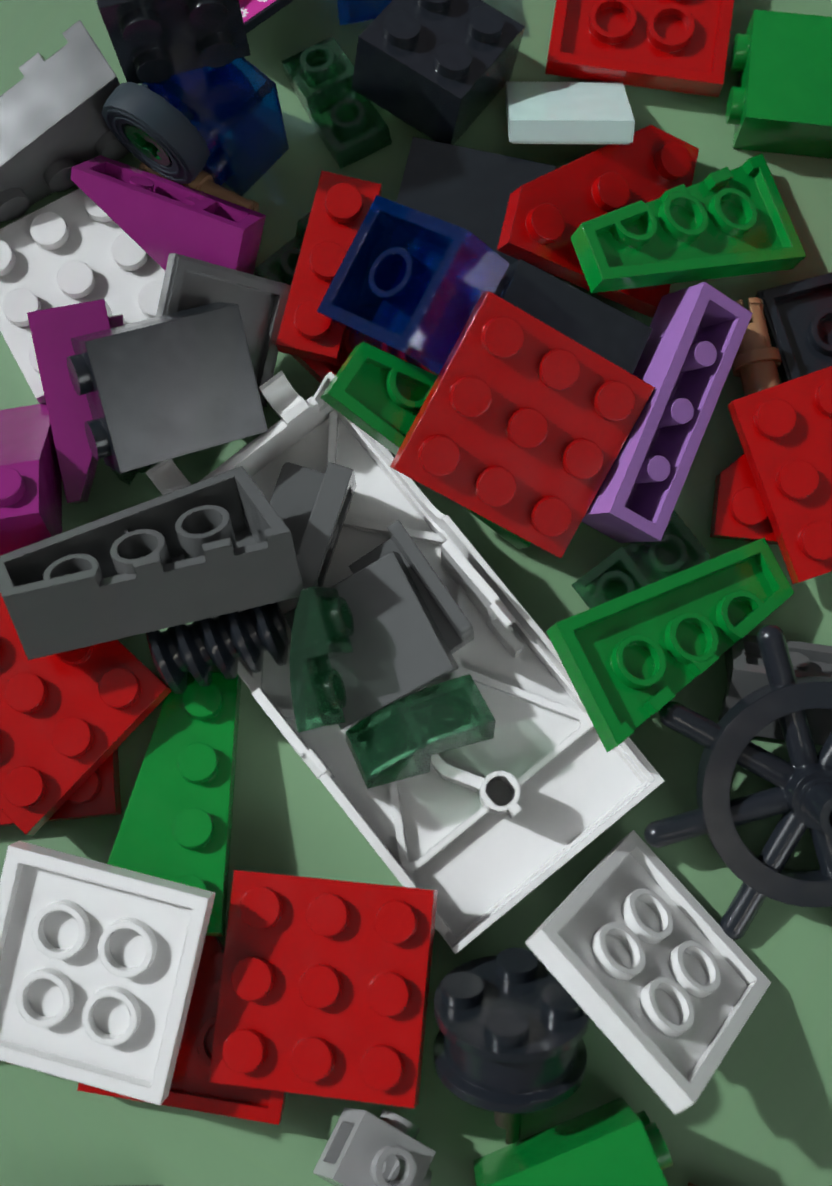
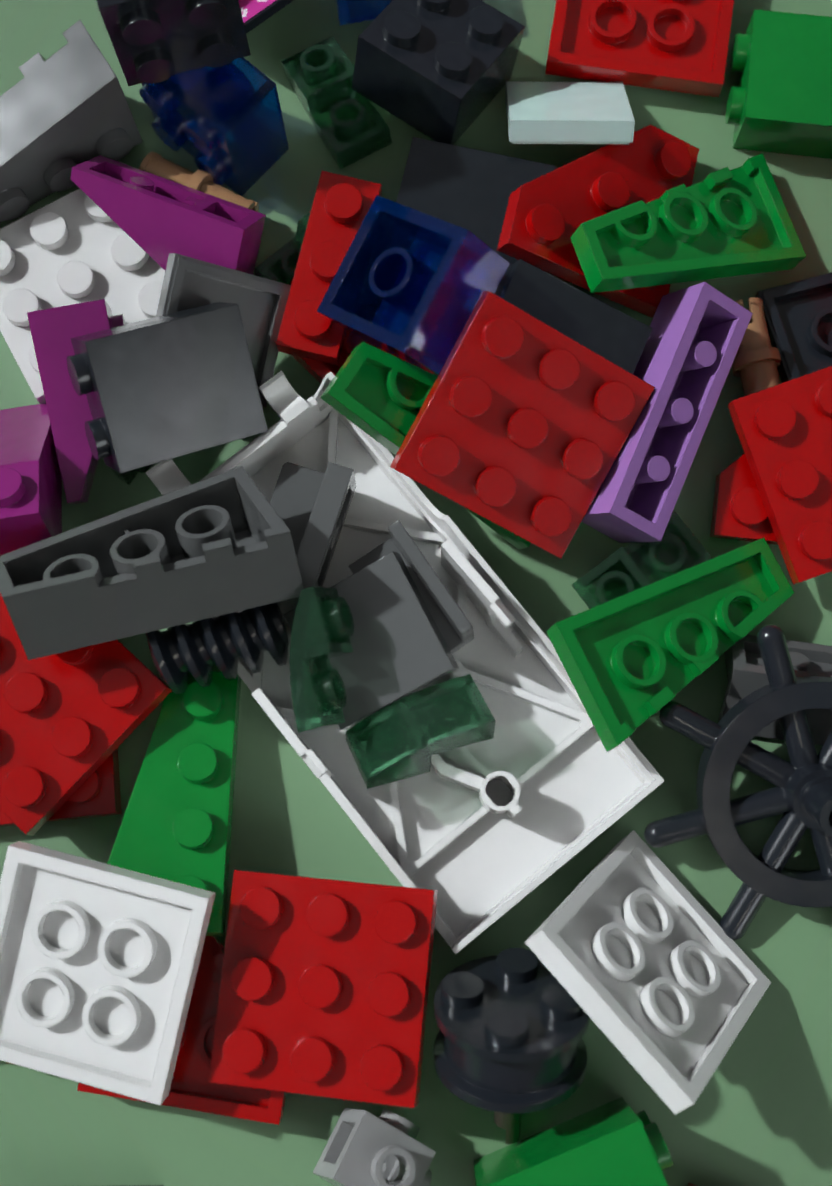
black bush [102,82,210,184] -> none

